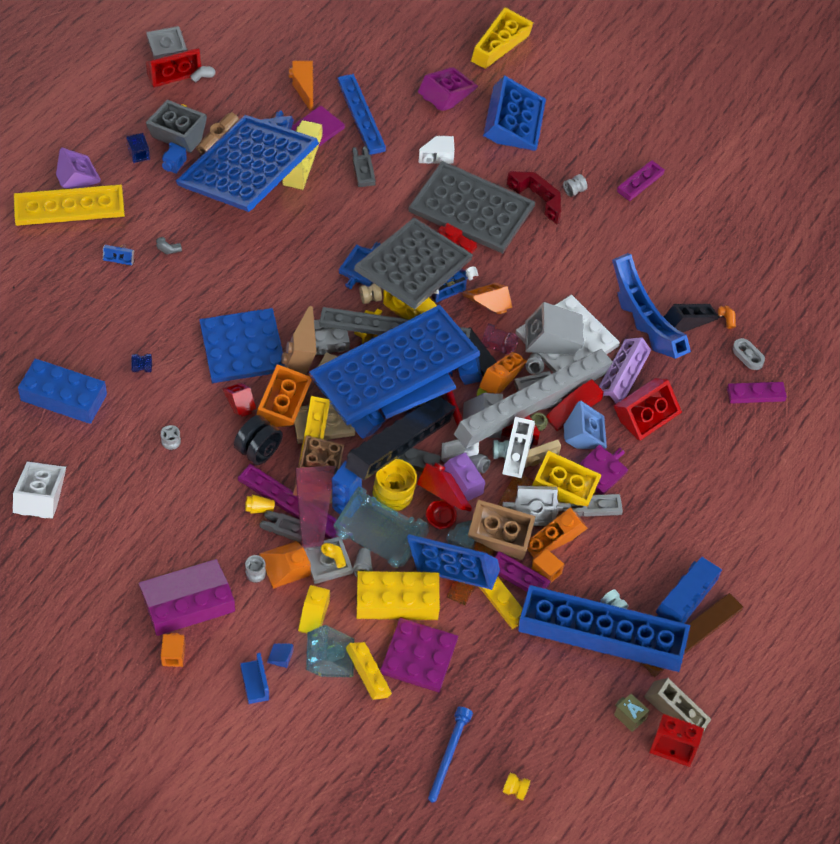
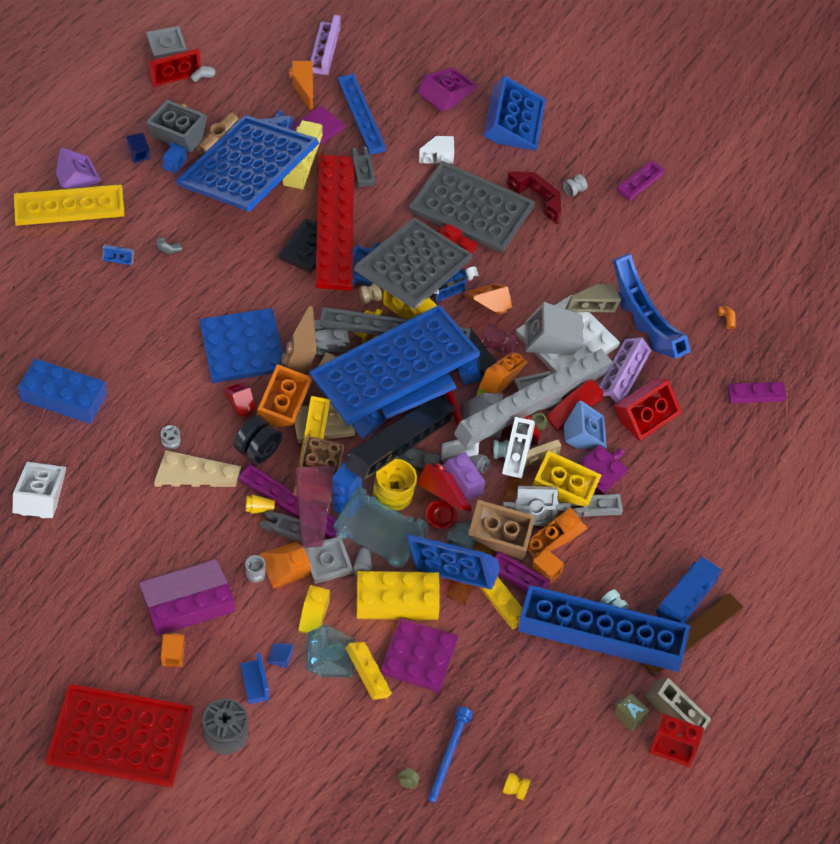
clear blue wheel [132,353,152,373] -> none
yellow arm [321,543,346,568] -> none
yellow wedge [471,8,533,69] -> none
light grey cone [526,353,544,375] -> none
black slope [664,304,720,332] -> none
light grey plate [732,338,765,370] -> none
none -> red plate [45,684,194,788]
none -> tan wing [154,450,241,487]
none -> dark grey wheel [202,698,249,755]
none -> black plate [279,218,317,273]
none -> lavender fence [311,15,340,75]
none -> red plate [315,154,354,291]
none -> olive plate [398,768,419,789]
none -> dark tan slope [565,284,621,313]

